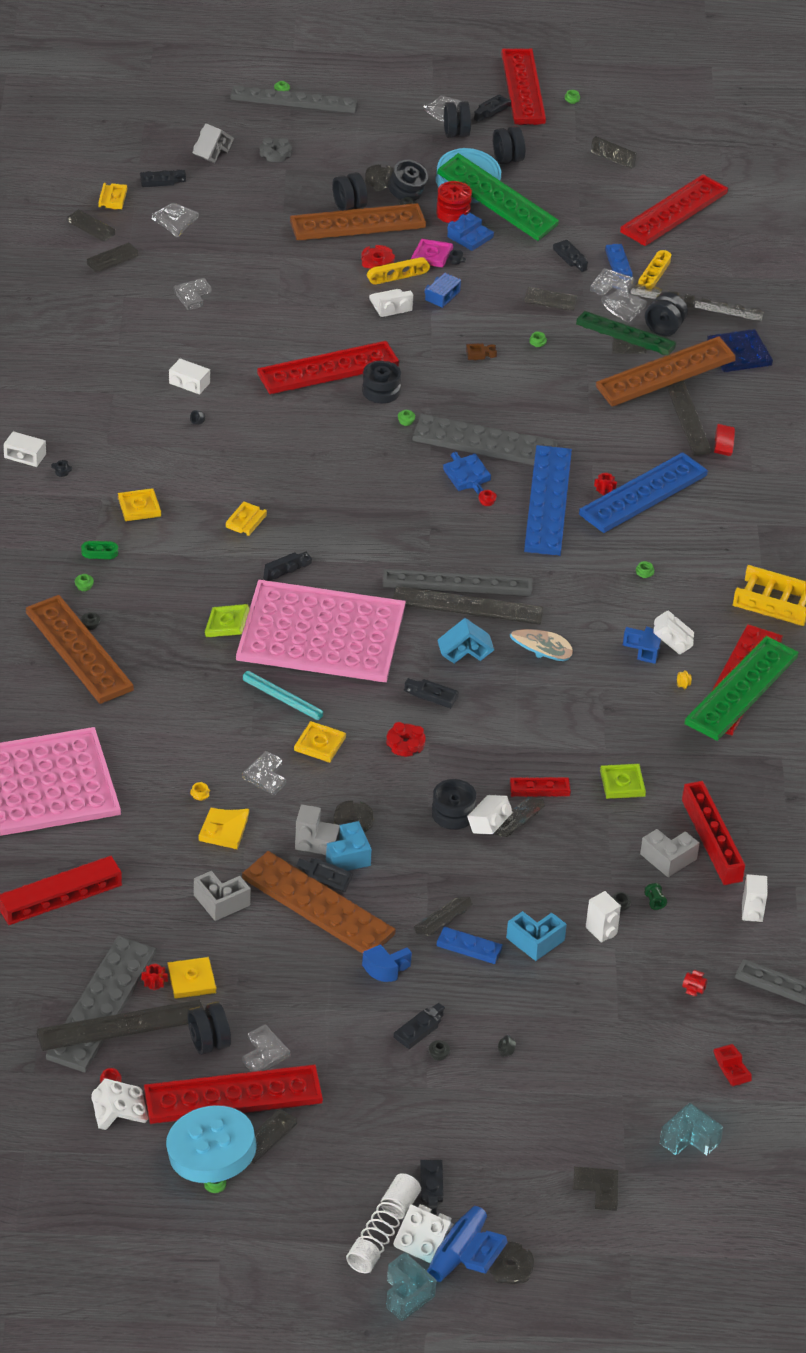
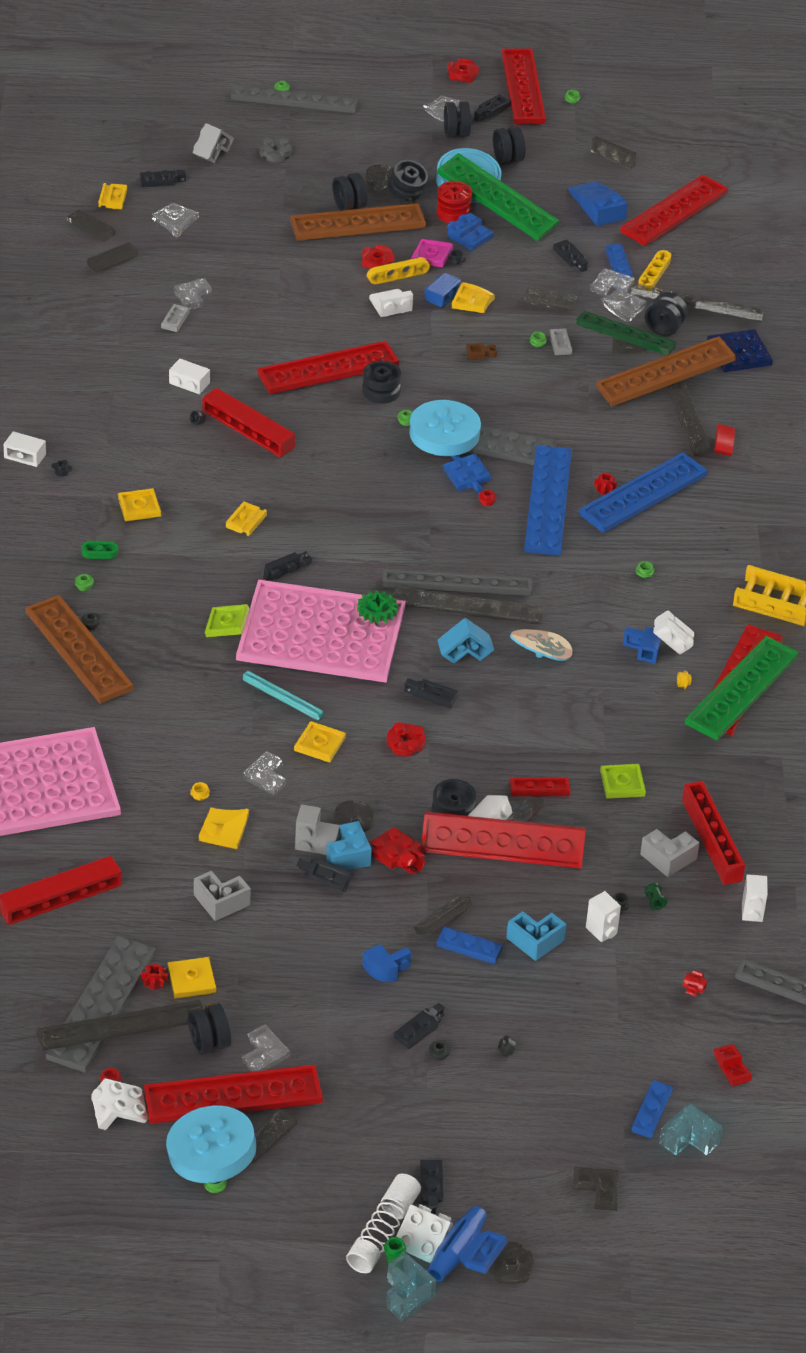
dark orange plate [242,851,396,954] -> none
none -> light grey plate [161,304,190,332]
none -> red brick [202,388,296,457]
none -> green gear [357,590,398,625]
none -> red plate [369,827,425,874]
none -> green cone [384,1237,406,1269]
none -> medium azure brick [409,400,481,456]
none -> red plate [421,812,586,869]
none -> red plate [448,58,479,83]
none -> yellow plate [452,282,495,313]
none -> light grey plate [549,328,572,355]
none -> blue slope [568,181,628,226]
none -> blue plate [631,1080,673,1139]

